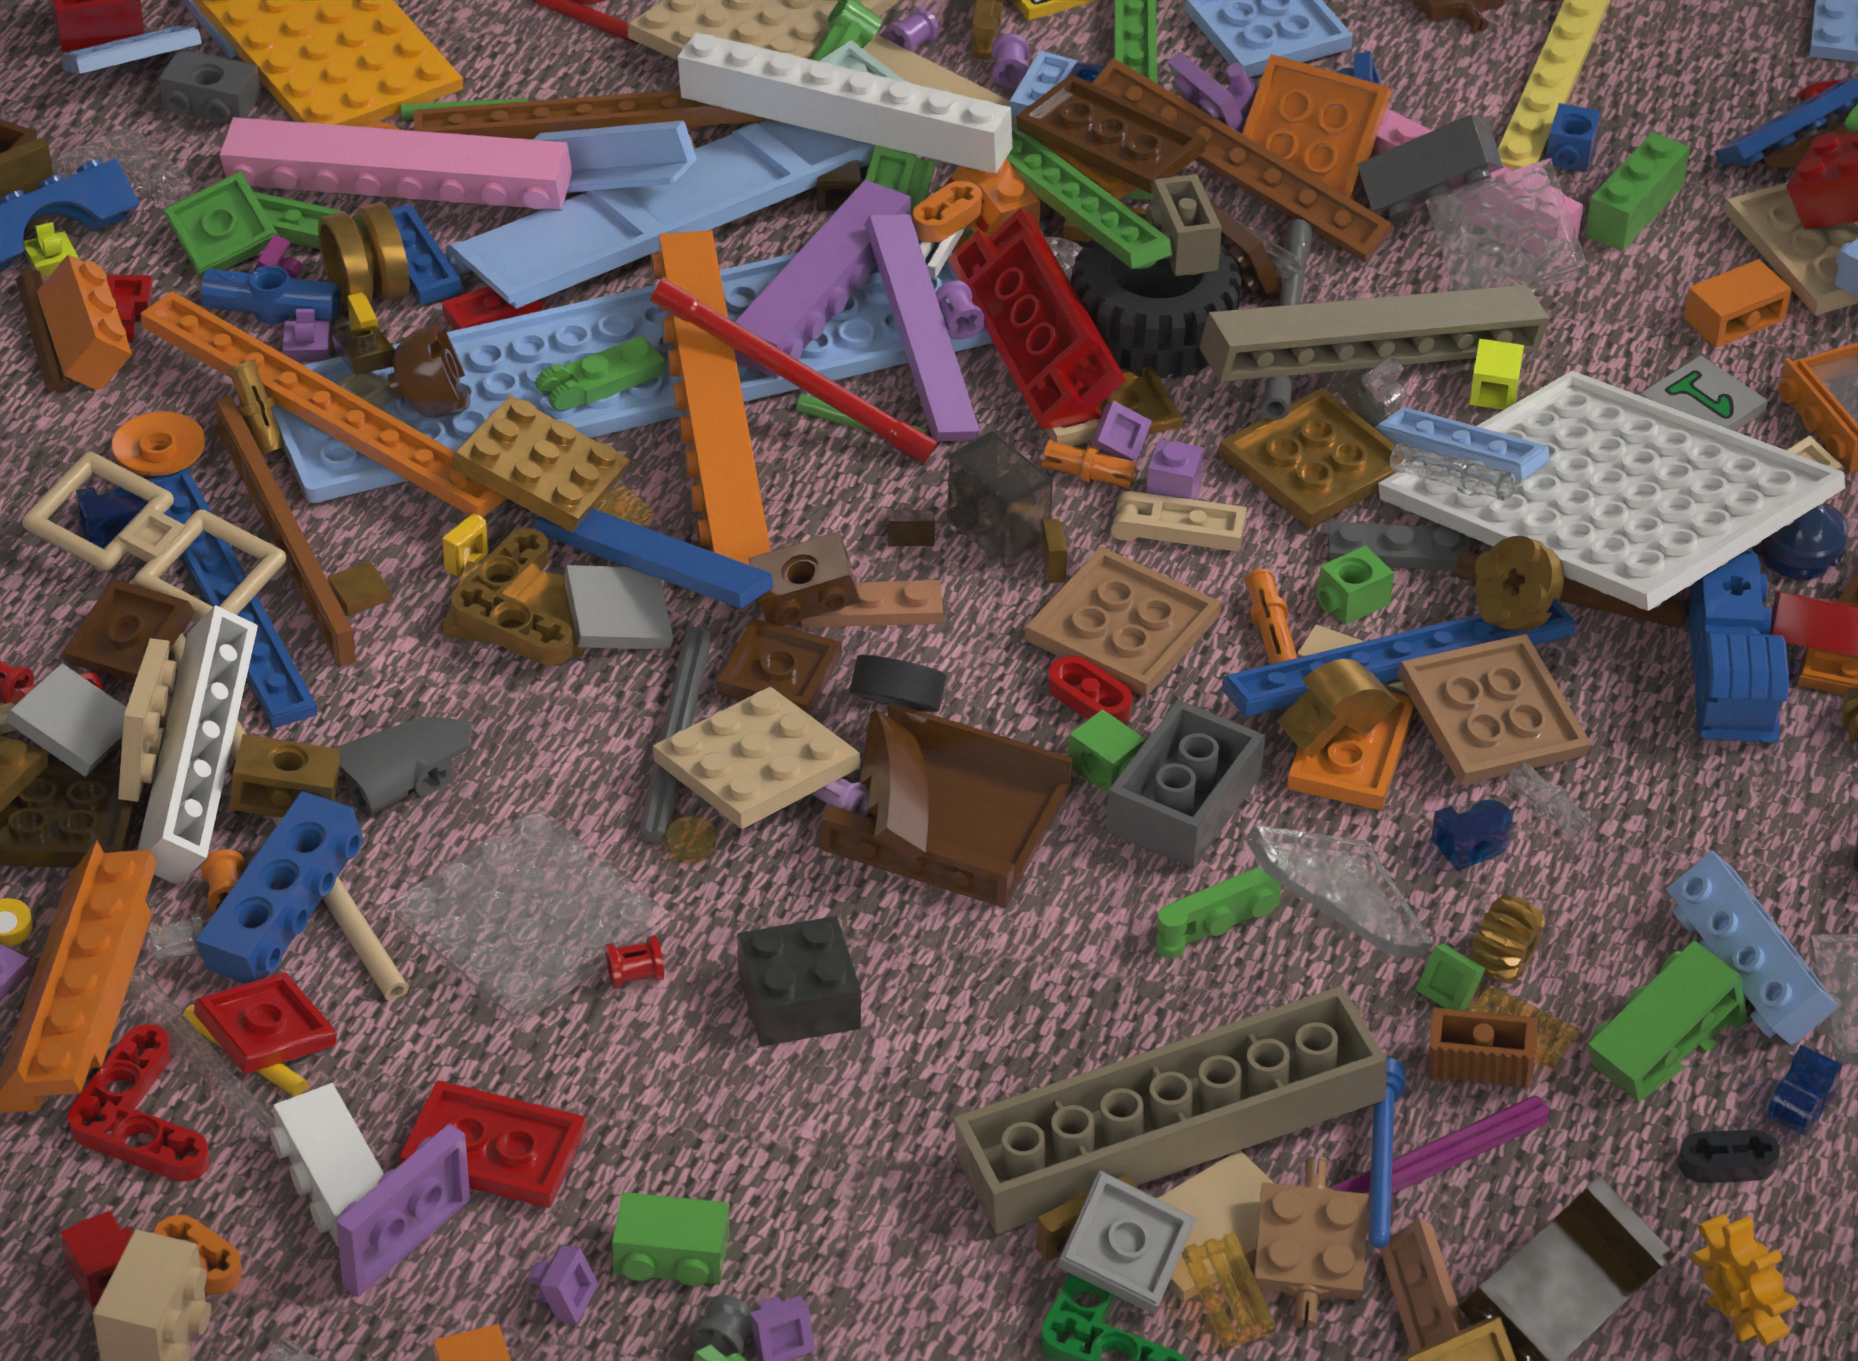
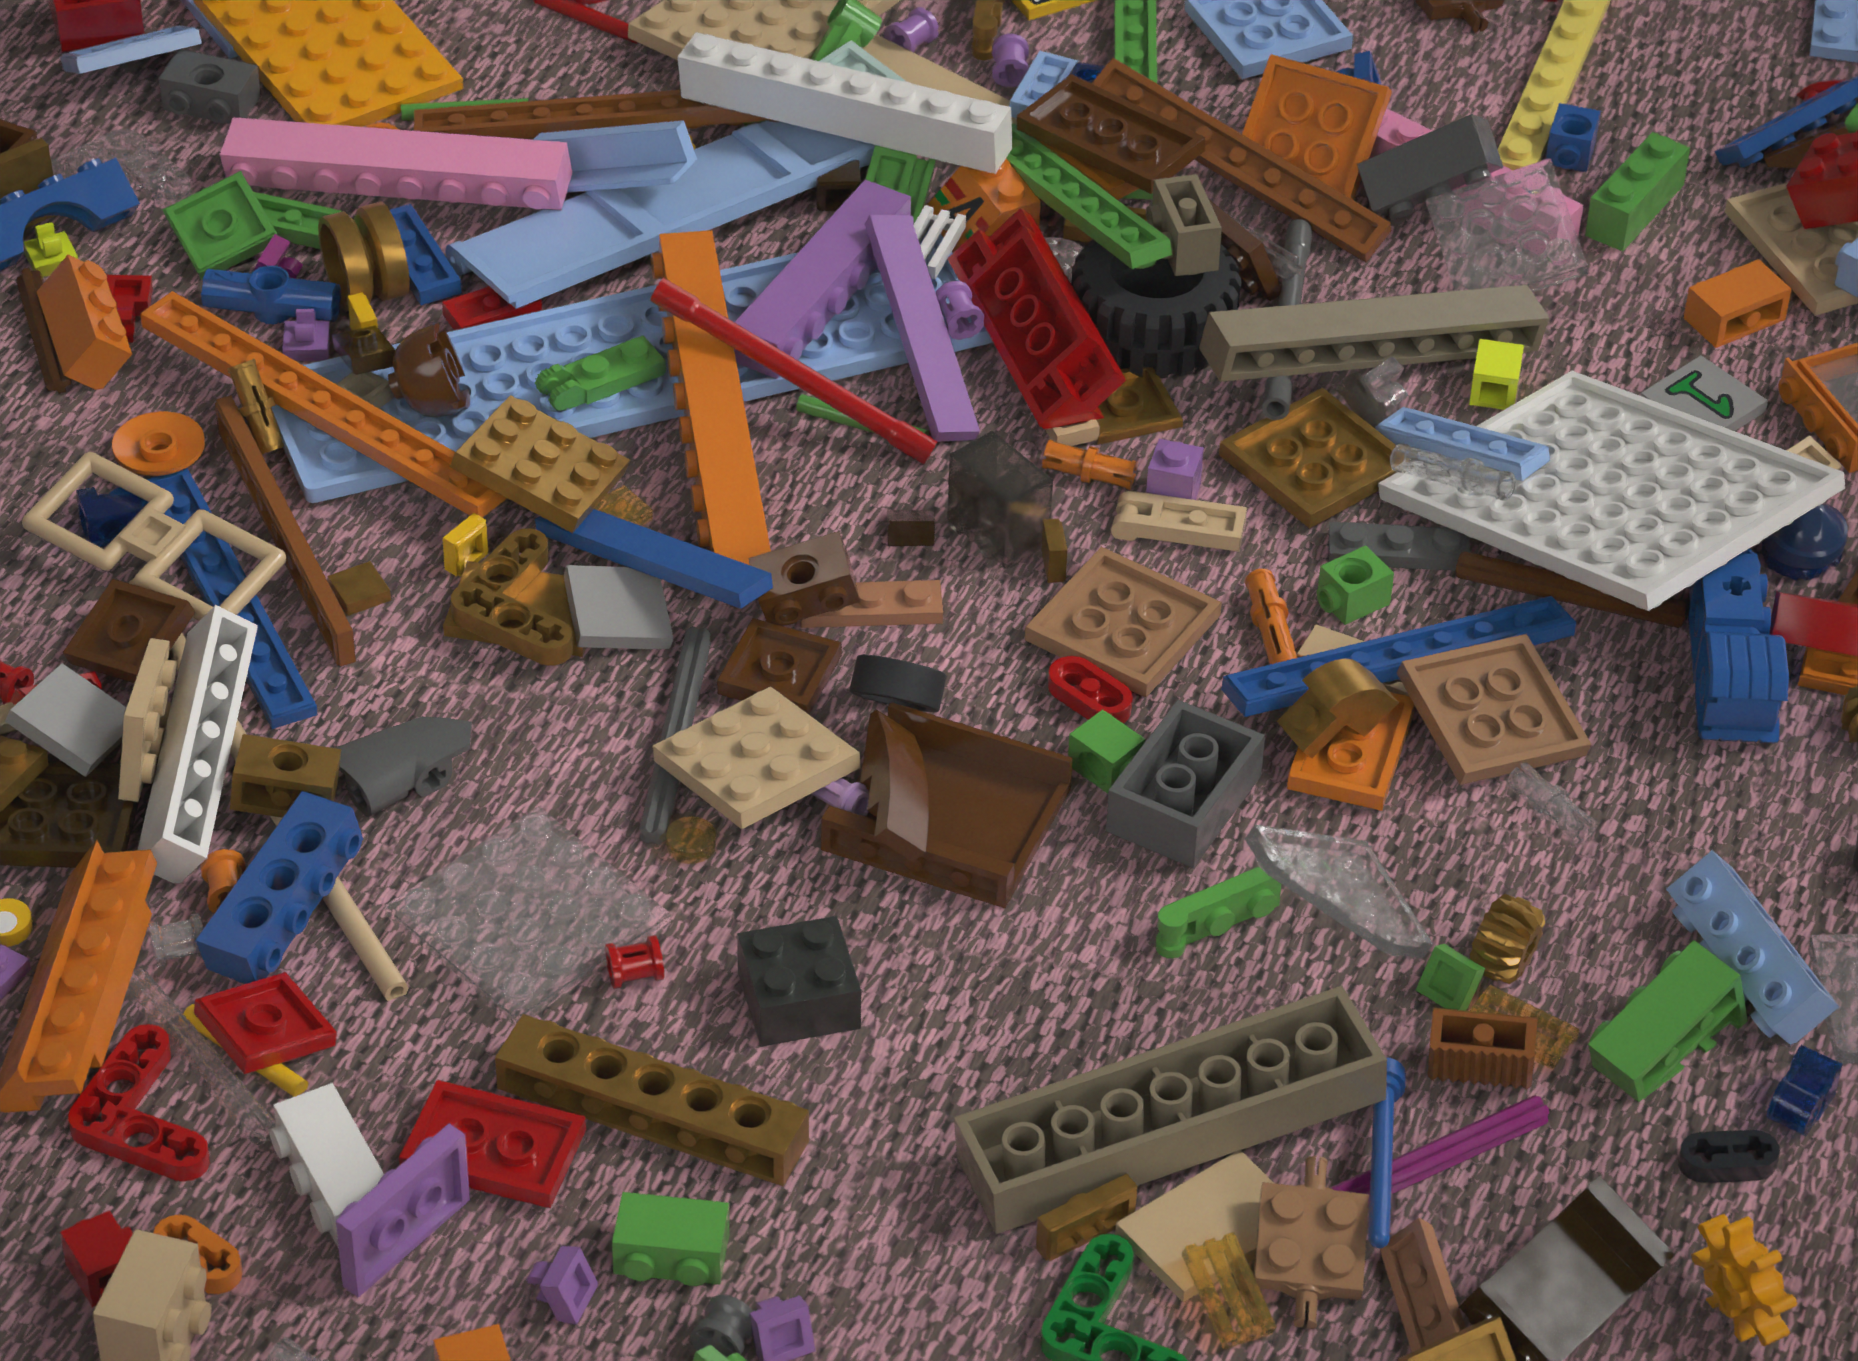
orange beam [913,181,982,243] -> none
light grey tile [1056,1171,1197,1314] -> none
medium lavender plate [1091,401,1152,461] -> none
medium lavender plate [1167,51,1258,134] -> none
clear blue leg [1431,799,1513,872] -> none
pearl gold plate [1475,535,1564,633] -> none
none -> pearl gold brick [495,1014,809,1187]

